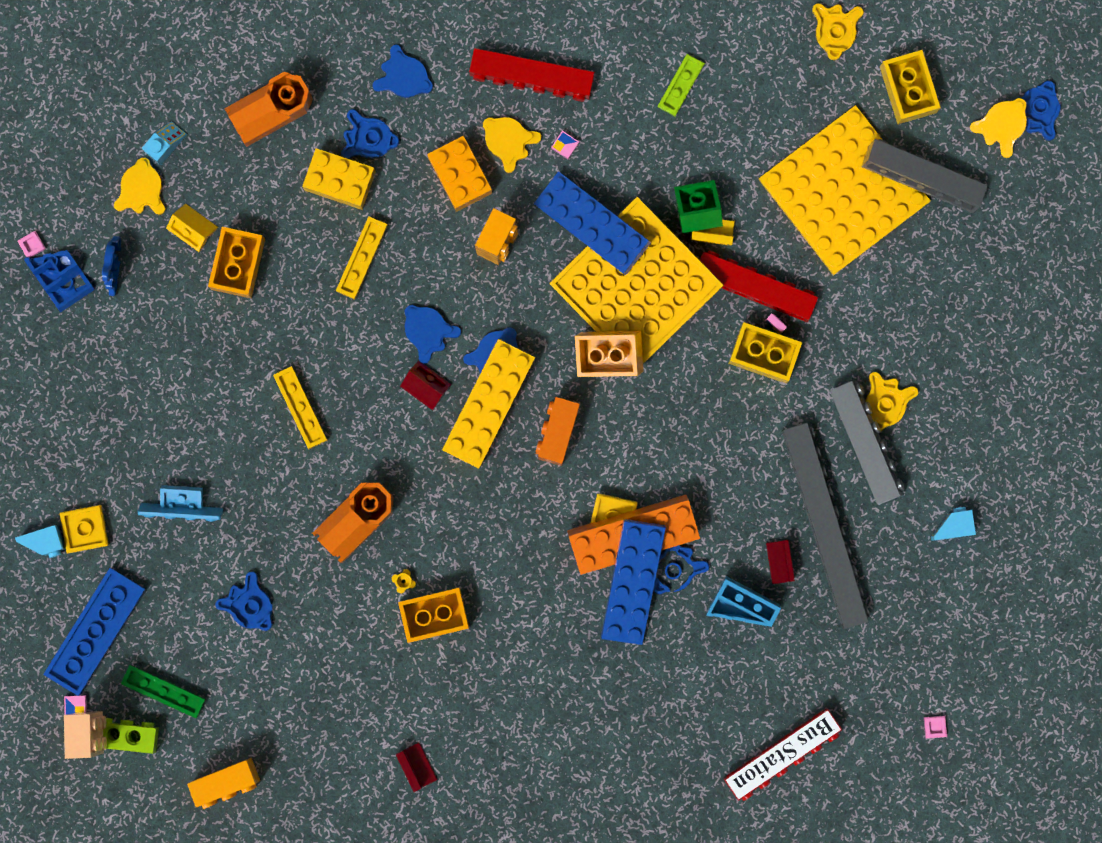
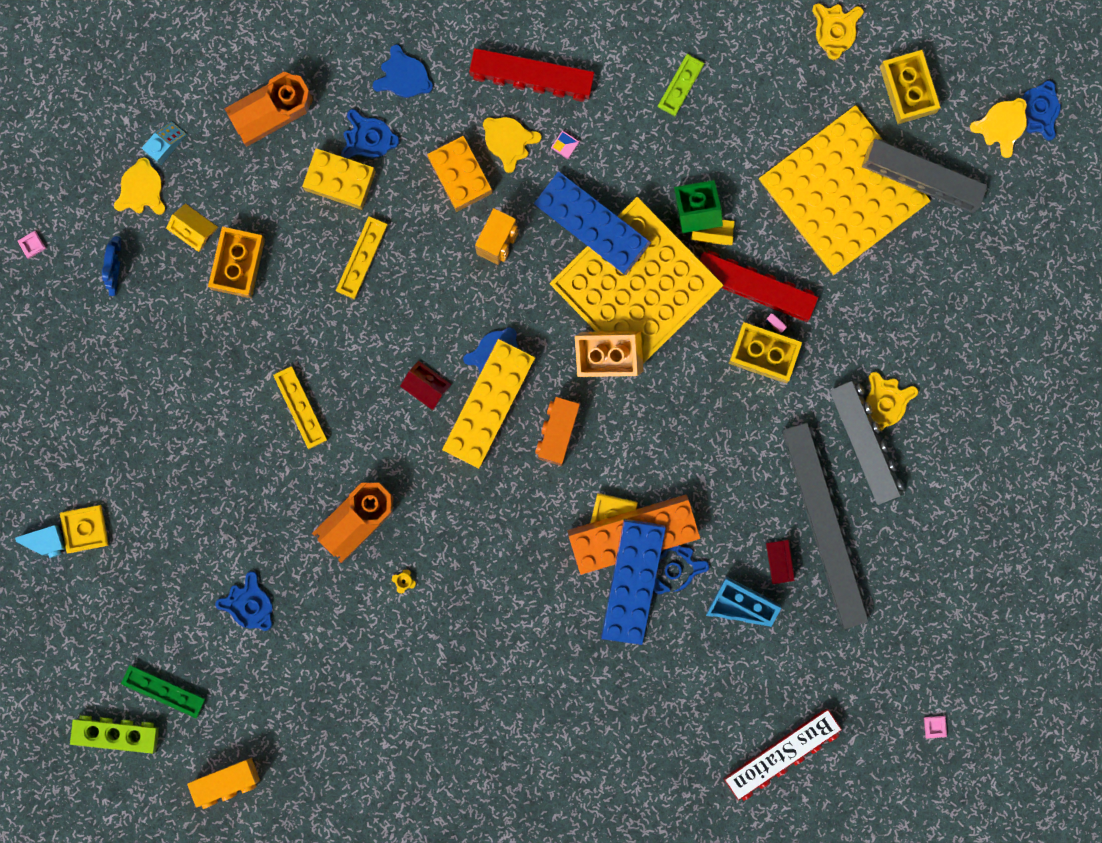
blue slope [24,250,95,313] -> none
blue plate [43,568,146,696] -> none
tile [64,695,87,715] -> none
light nougat brick [64,711,107,759] -> none
dark azure bracket [138,485,223,522] -> none
dark red panel [396,743,437,792] -> none
light orange brick [398,588,469,643] -> none
blue tile [405,305,461,364] -> none
medium azure slope [931,507,976,541] -> none

